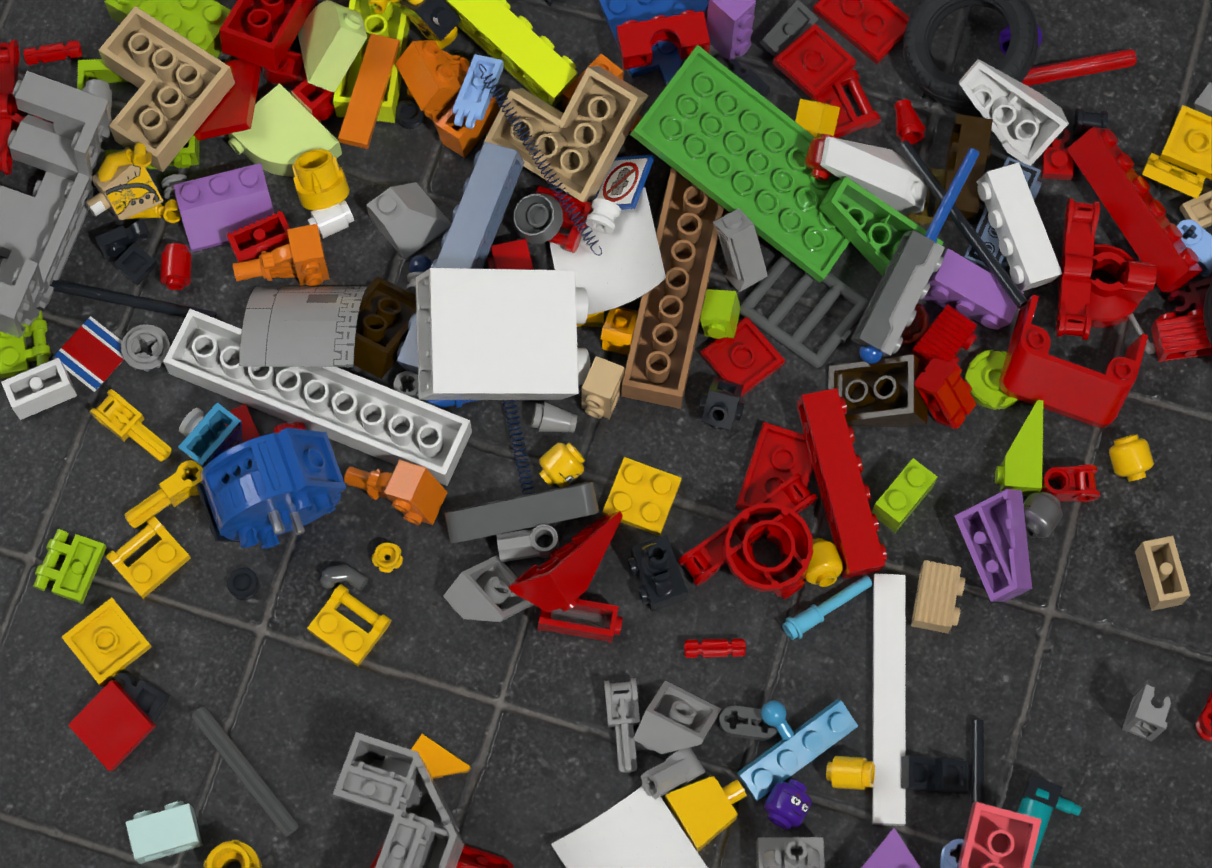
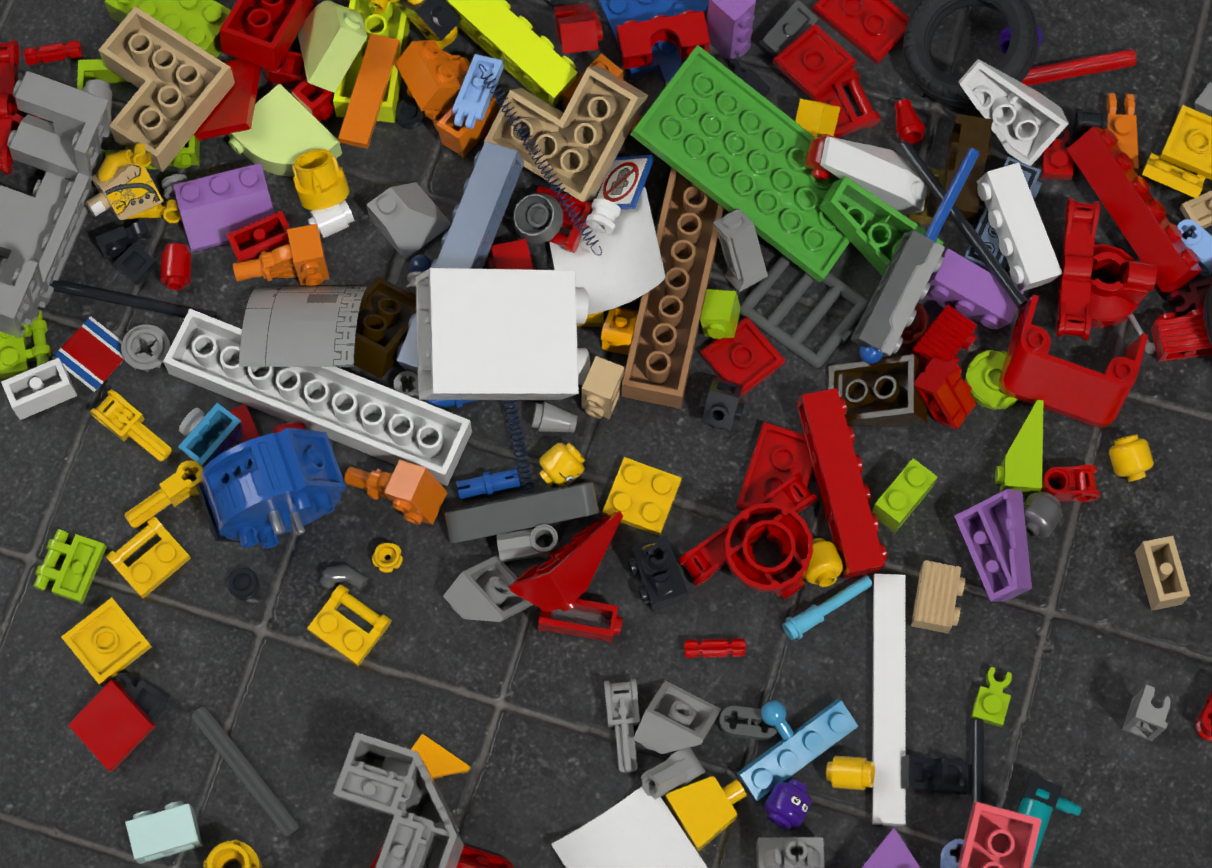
none -> blue pin [456,468,520,500]
none -> red arch [554,3,603,54]
none -> lime plate [971,667,1012,727]
none -> orange hinge [1106,93,1139,173]

